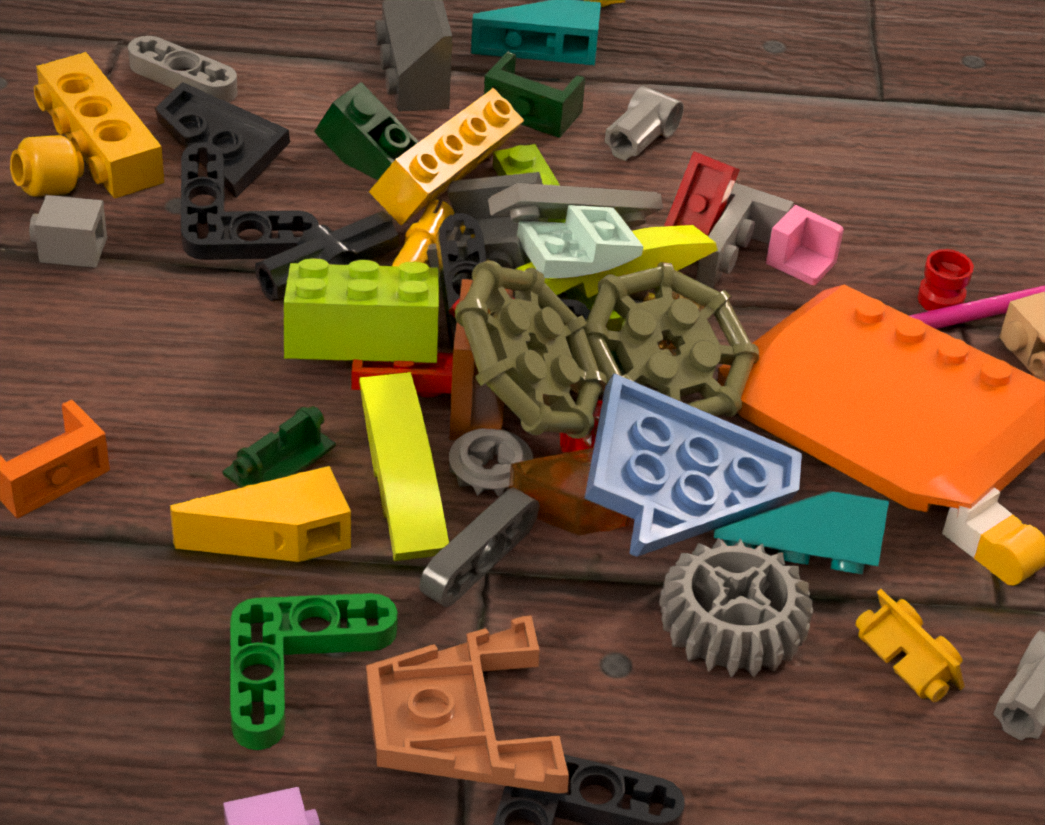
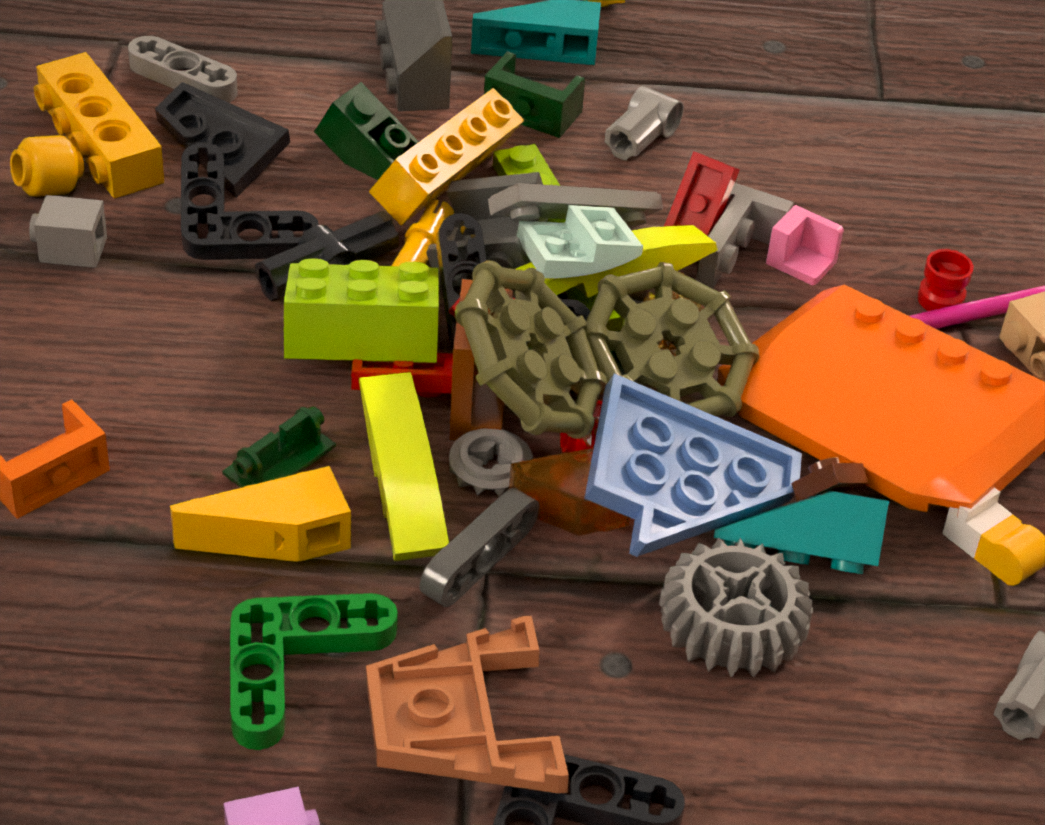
yellow hinge [855,589,965,702] -> none
none -> reddish brown plate [791,457,869,502]

